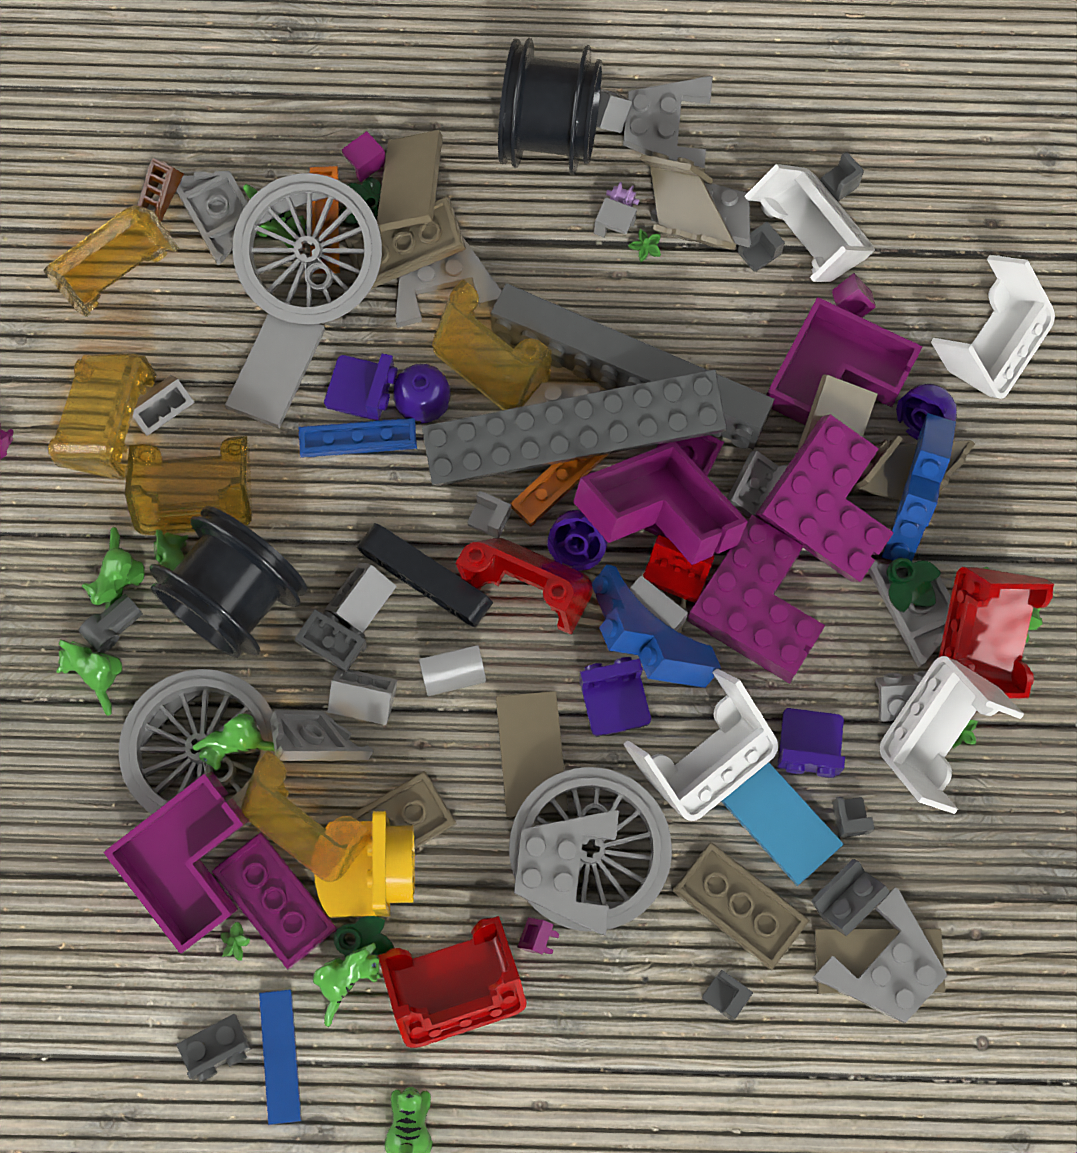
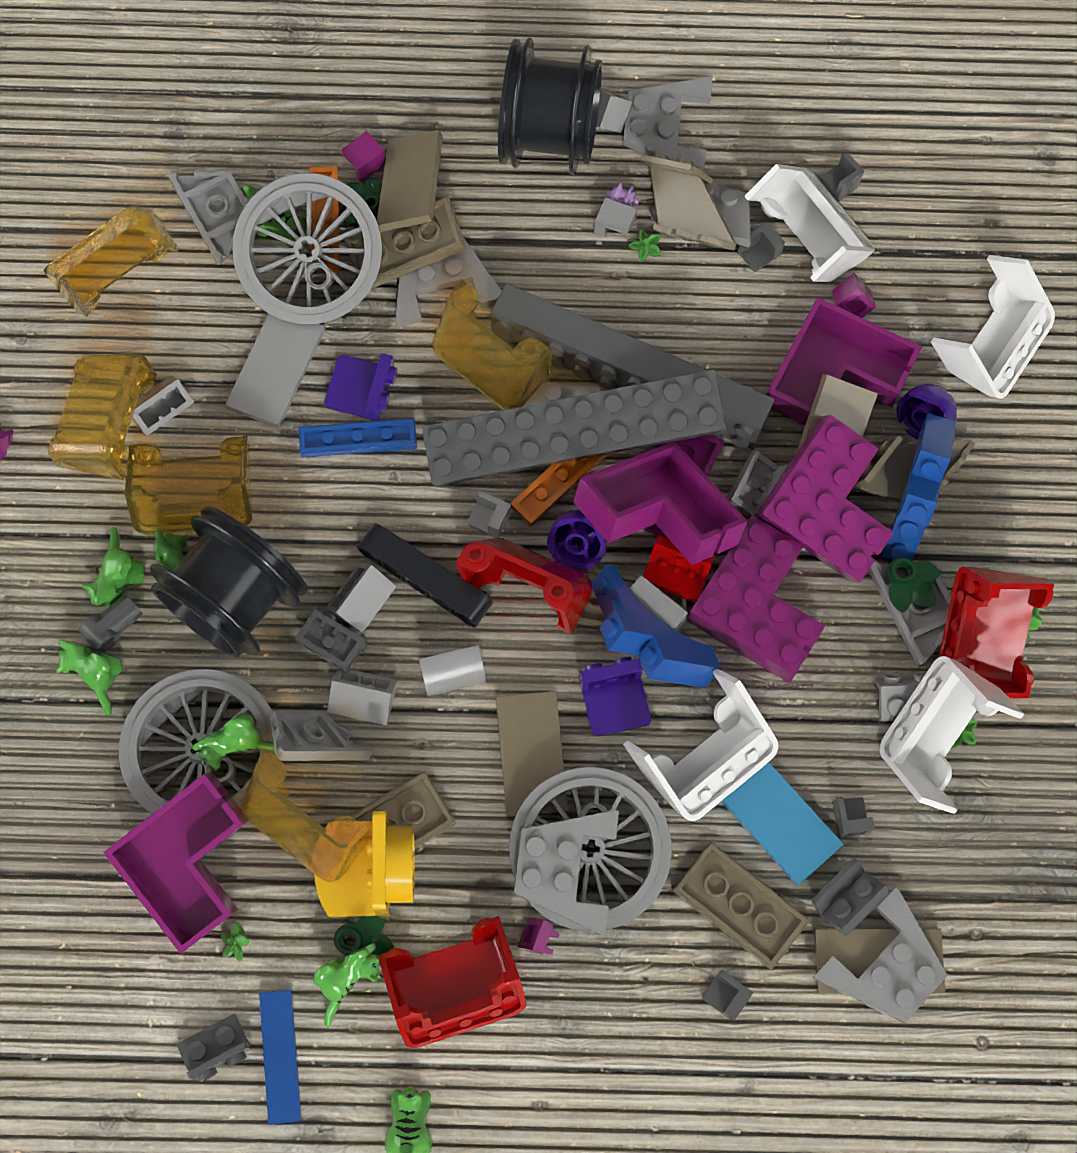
reddish brown slope [135,158,184,225] -> none
magenta tile [212,832,337,970] -> none
dark purple cylinder [393,364,451,423] -> none
dark purple bracket [777,708,845,778] -> none

